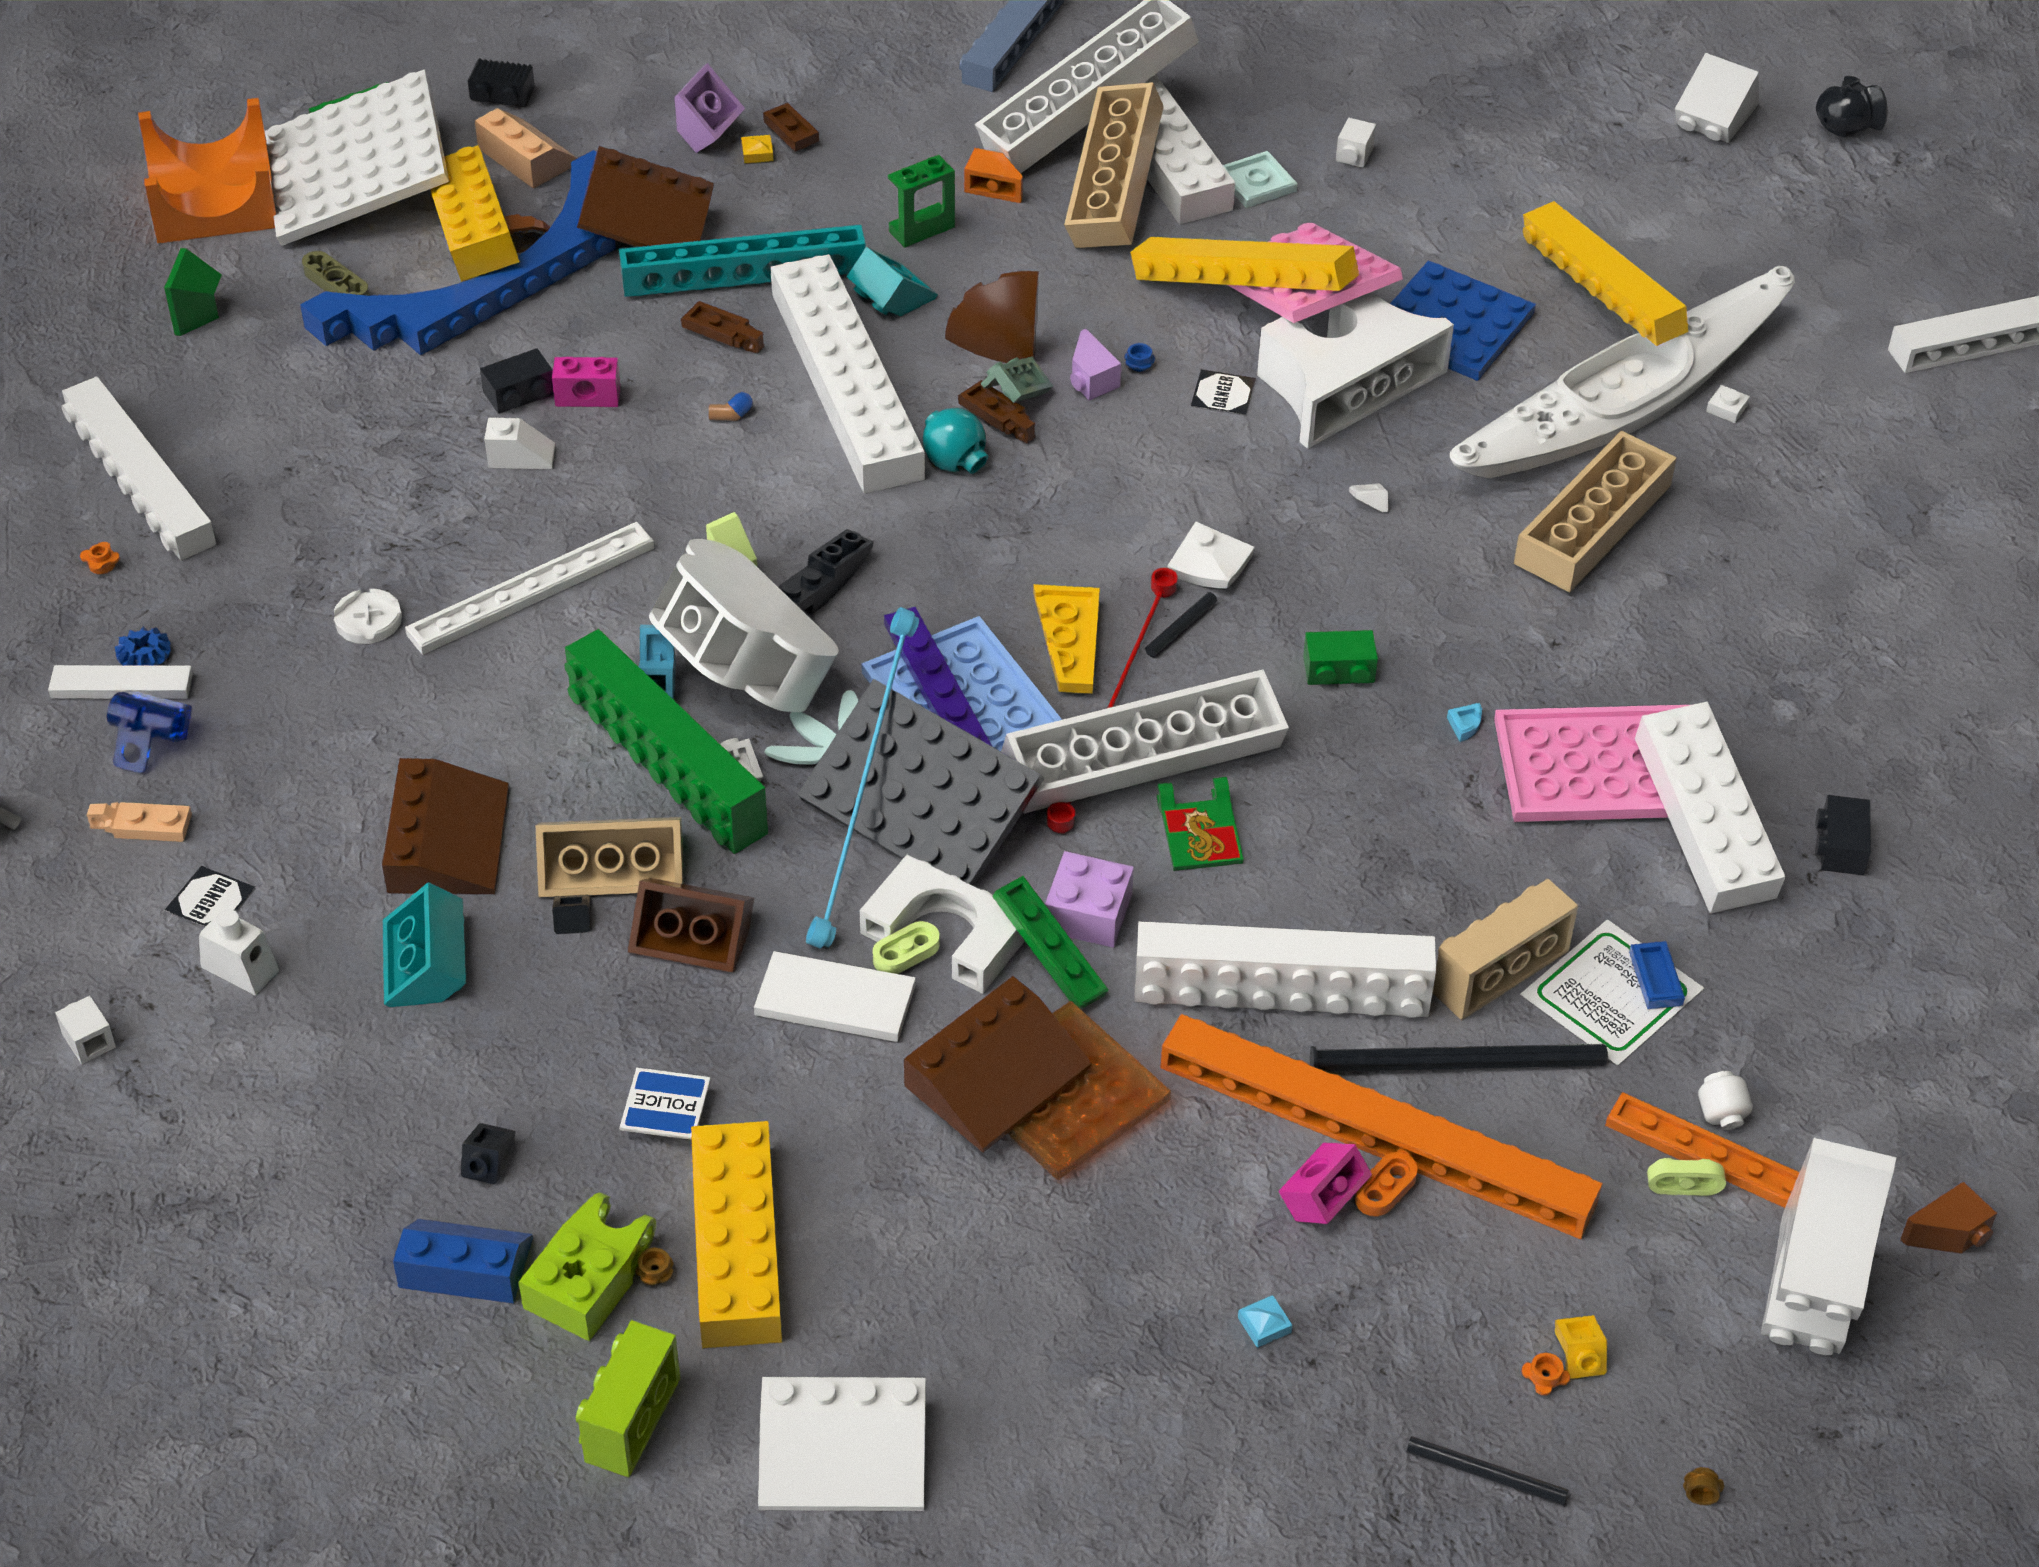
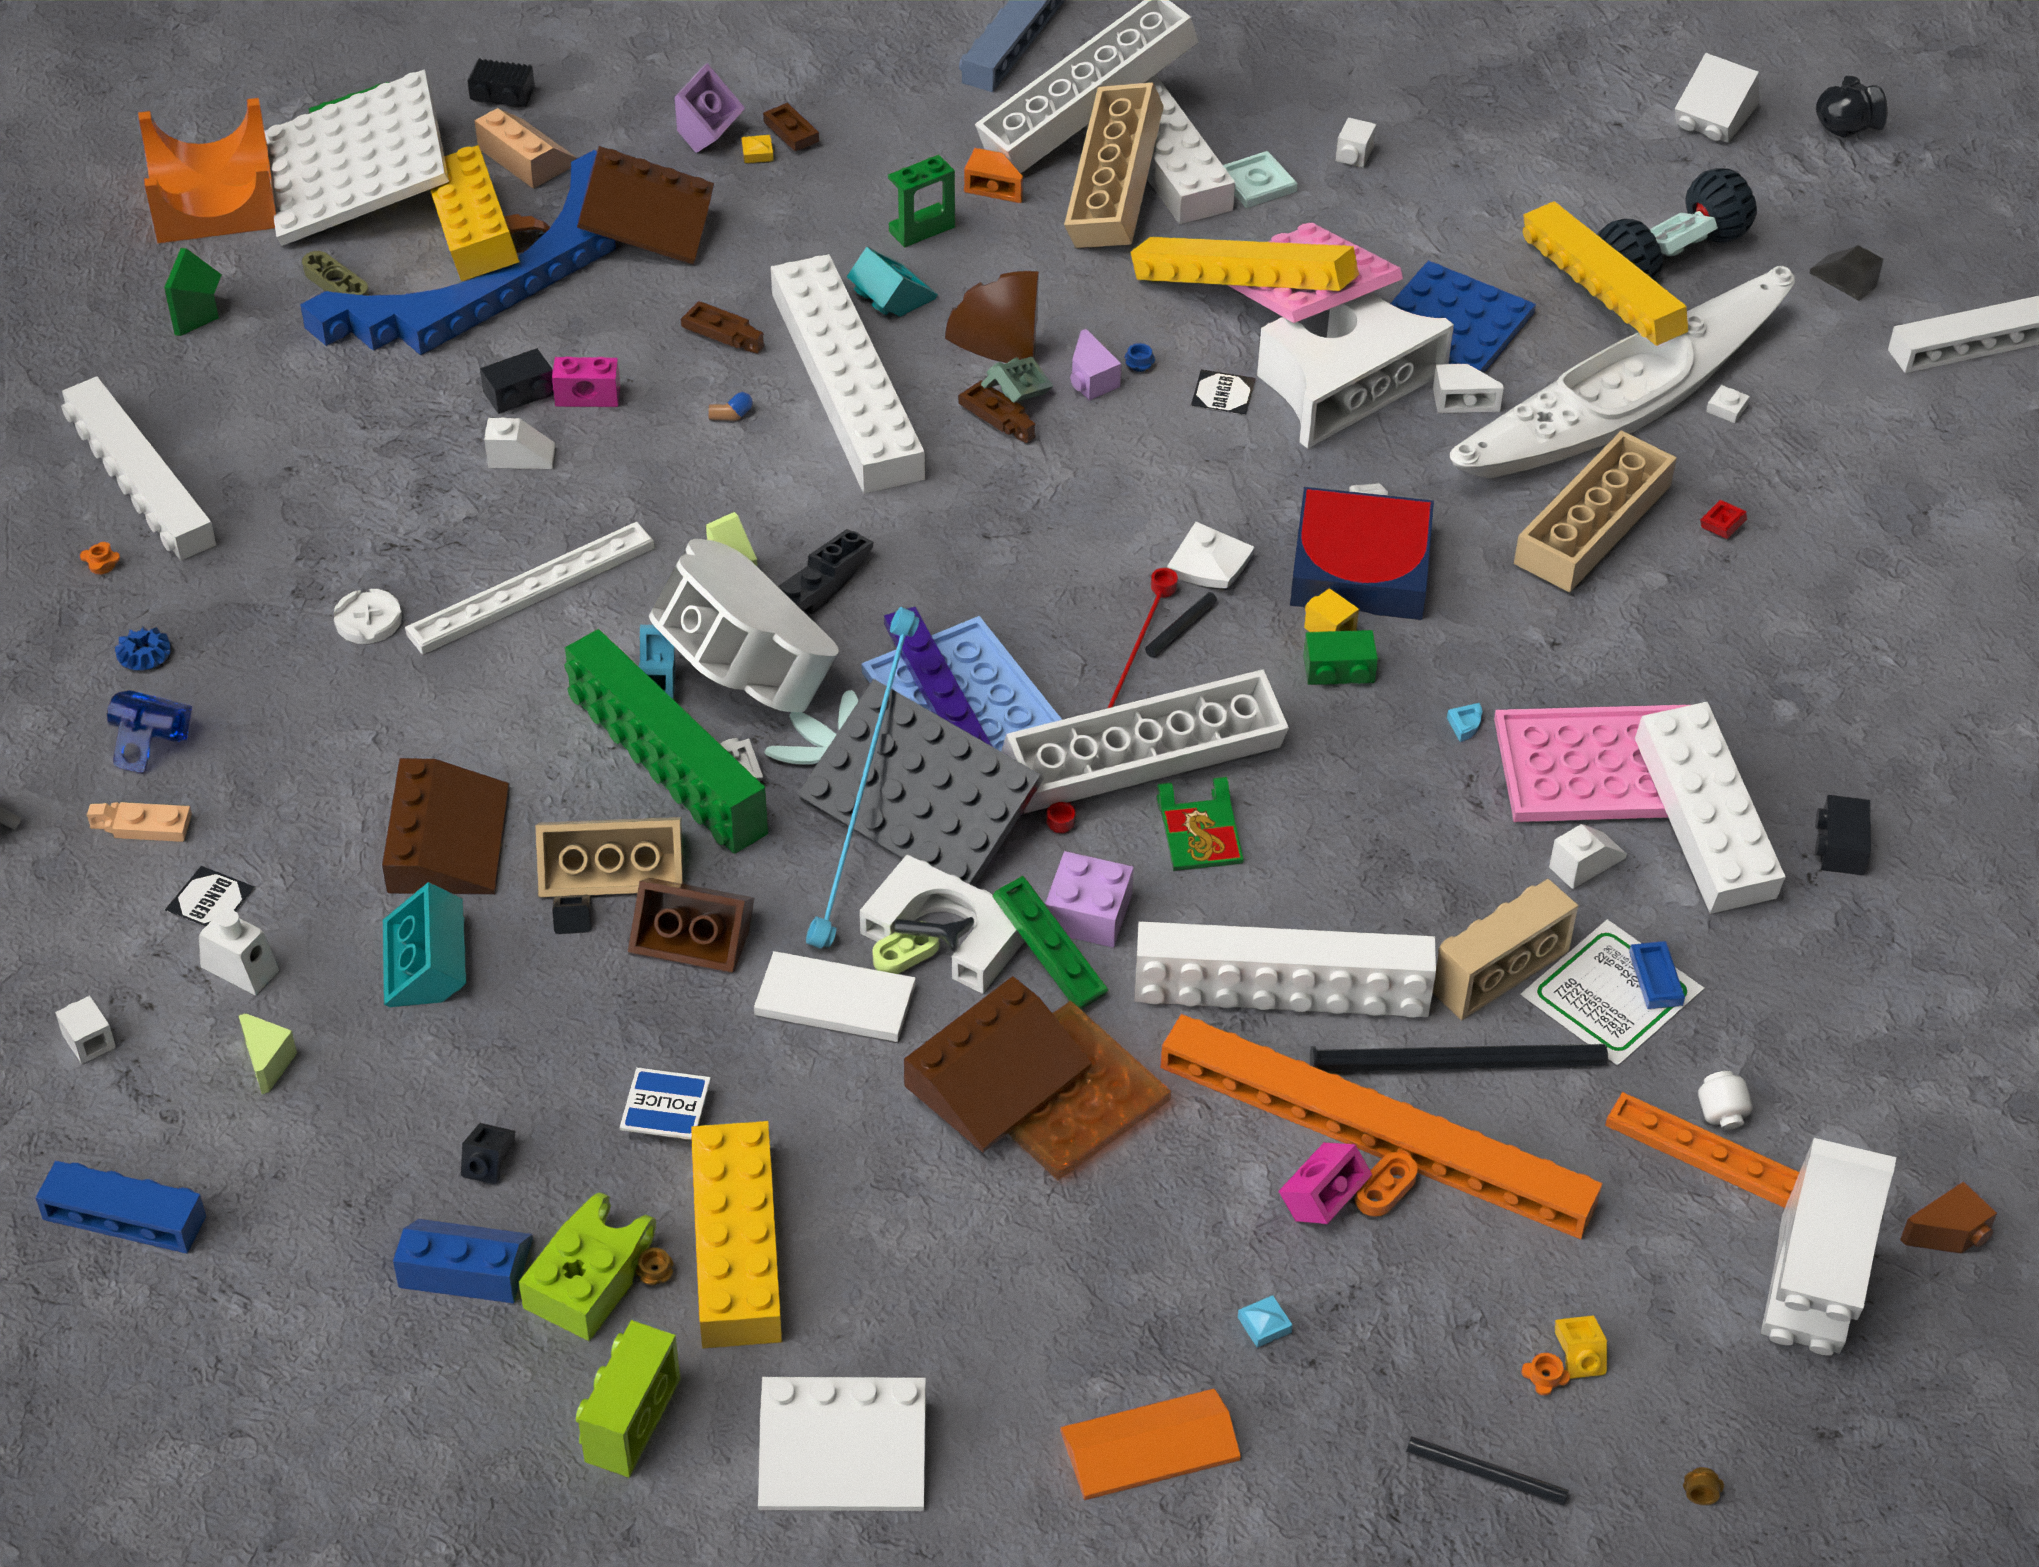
white tile [48,665,193,699] -> none
teal brick [619,225,866,297] -> none
teal brick [922,408,989,474] -> none
yellow wing [1033,584,1100,694] -> none
yellowish green plate [1647,1158,1726,1196] -> none
none -> blue brick [35,1160,206,1254]
none -> yellowish green slope [239,1014,297,1094]
none -> black piece [895,917,974,952]
none -> orange slope [1060,1388,1241,1500]
none -> red tile [1290,487,1434,620]
none -> yellow brick [1304,588,1359,632]
none -> white slope [1433,364,1504,413]
none -> white slope [1549,824,1627,889]
none -> black plate [1597,168,1757,281]
none -> red tile [1700,499,1747,539]
none -> clear smoke slope [1809,245,1884,301]

